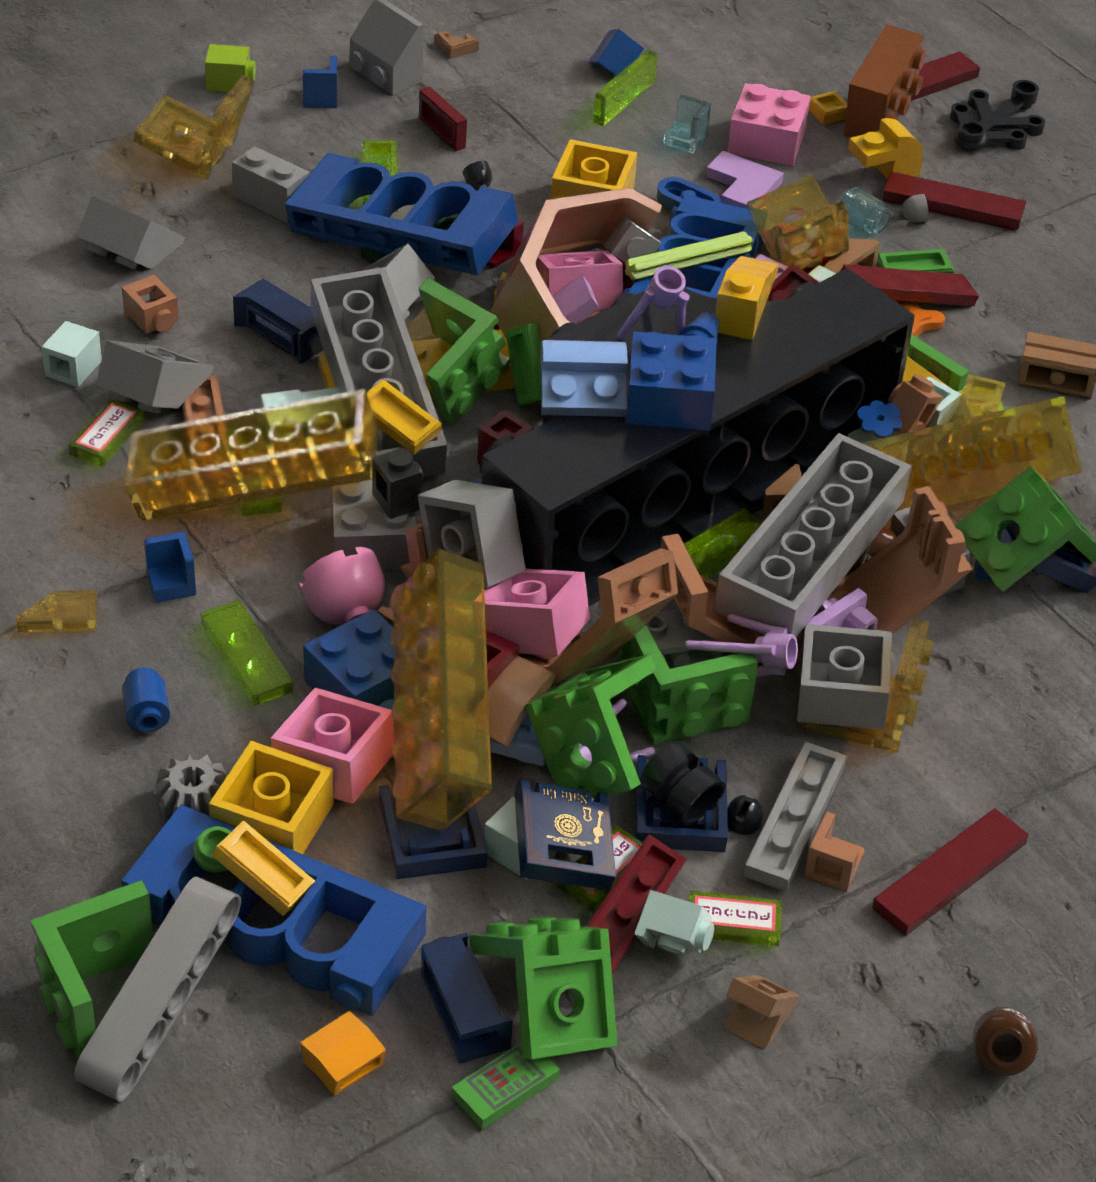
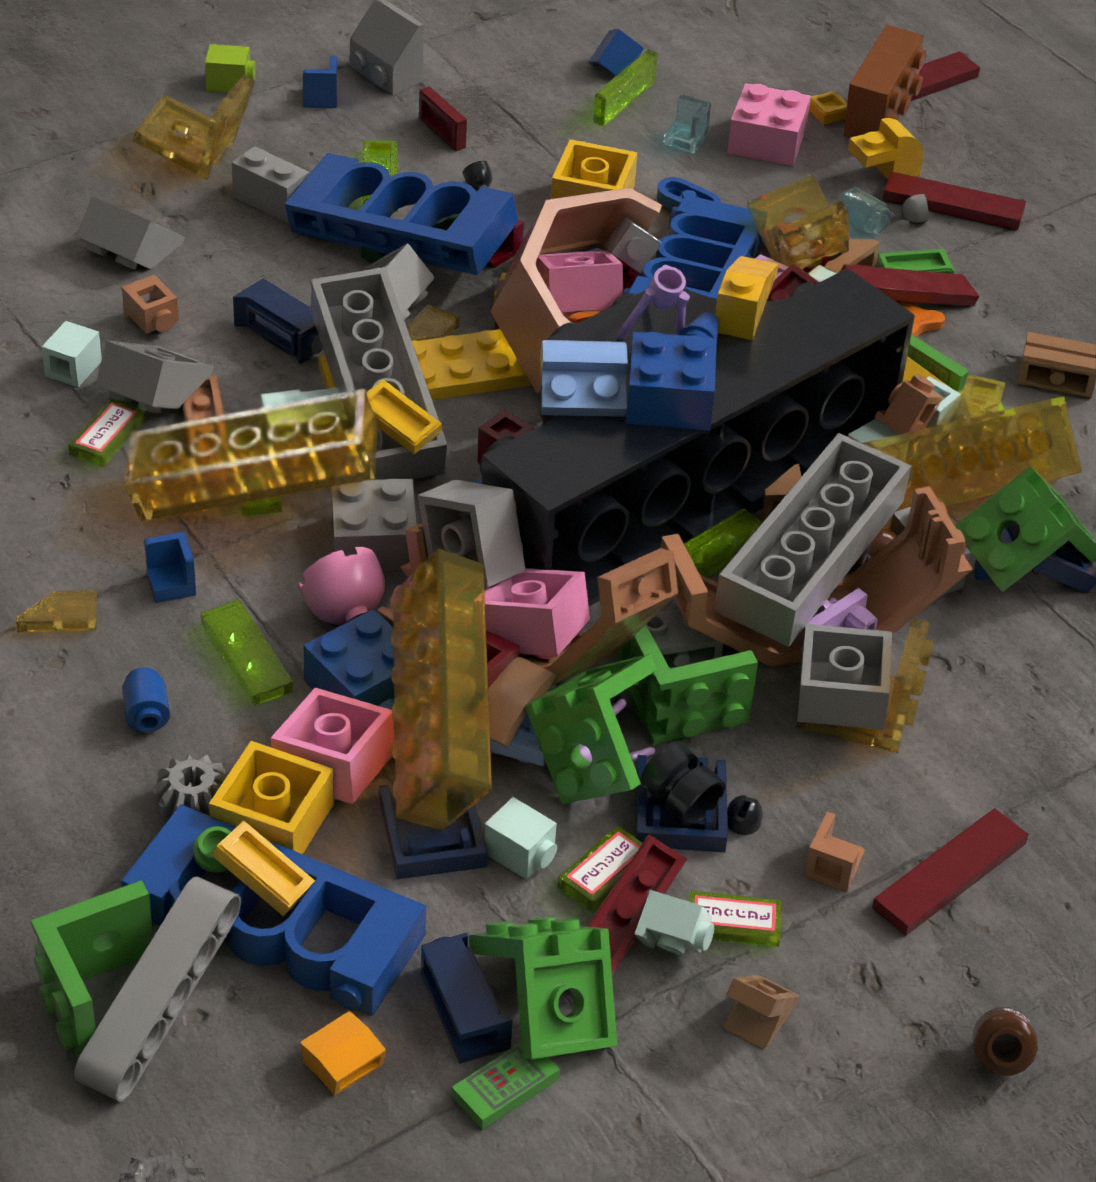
pearl dark grey brick [372,448,424,519] -> none
bright green bracket [418,278,511,426] -> none
medium nougat tile [434,31,479,59] -> none
bright green tile [506,323,541,407] -> none
dark blue container [515,780,616,891] -> none
lavender tile [552,275,599,324] -> none
lime axle [624,232,753,281] -> none
lavender plant [684,614,798,677] -> none
lavender tile [706,151,784,211] -> none
light grey plate [743,742,847,892] -> none
blue plant [857,400,902,439] -> none
black plant [950,80,1045,151] -> none

